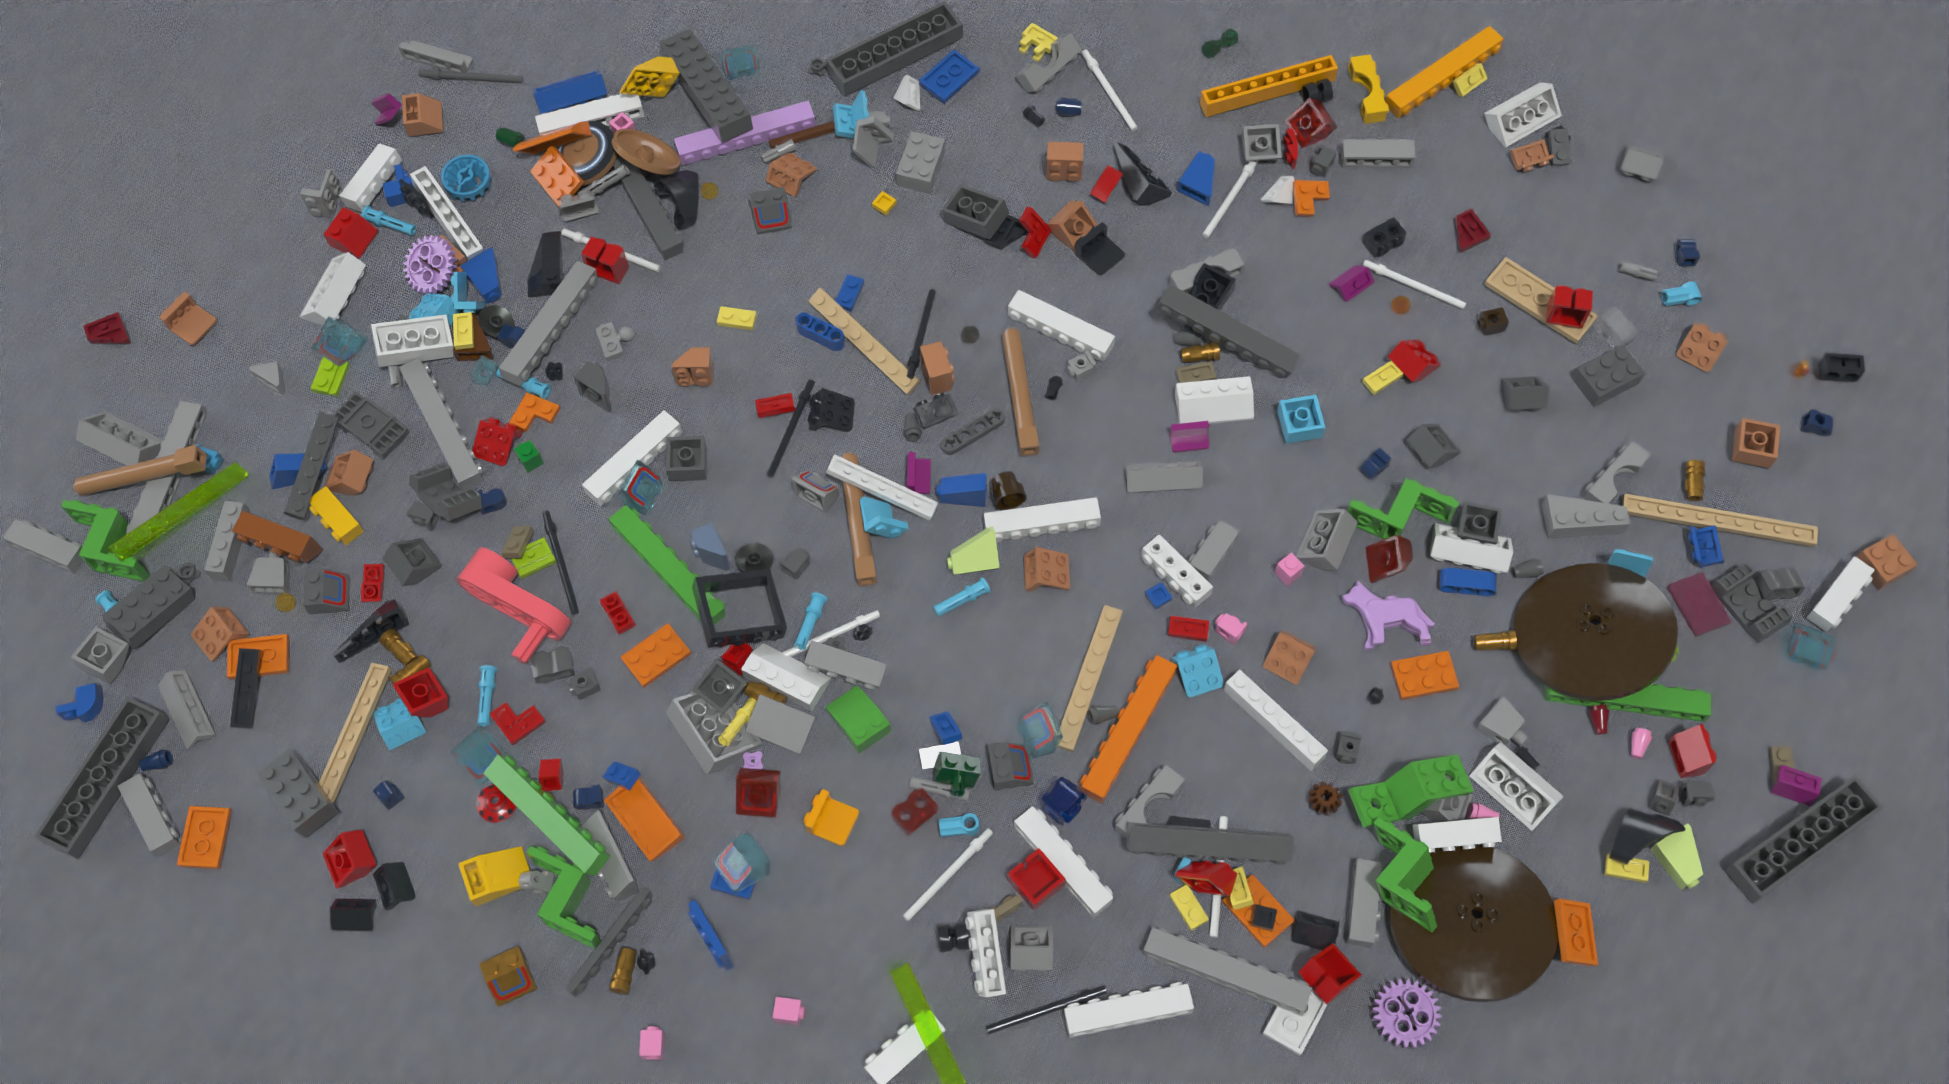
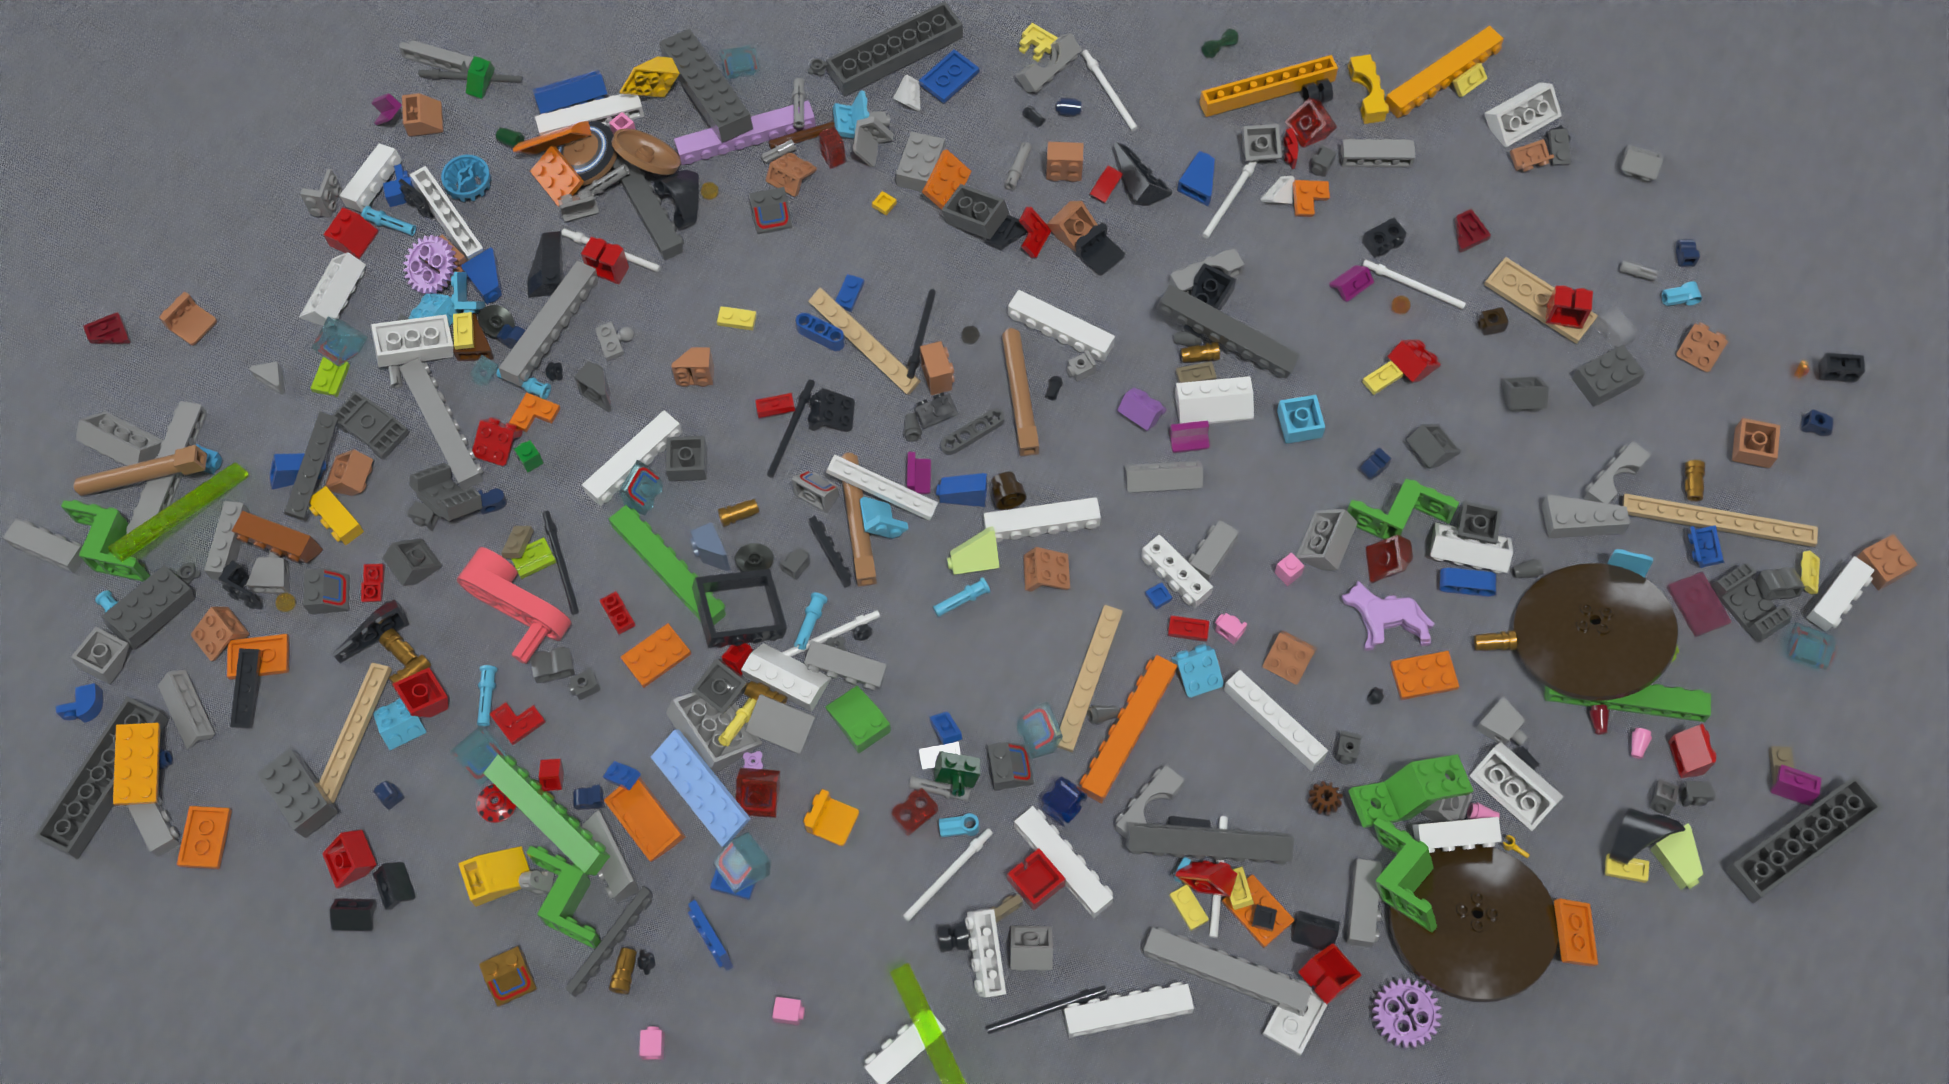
none -> light orange plate [113,723,160,806]
none -> black bracket [218,560,263,610]
none -> green slope [466,56,495,100]
none -> light blue plate [651,729,751,847]
none -> pearl gold axle [717,499,759,527]
none -> light grey pin [792,78,806,128]
none -> black plate [808,516,852,588]
none -> clear red brick [819,126,846,169]
none -> orange plate [922,149,971,209]
none -> light grey pin [1004,142,1032,190]
none -> medium lavender brick [1117,387,1167,431]
none -> yellow hand [1502,835,1530,858]
none -> light yellow plate [1800,551,1820,594]

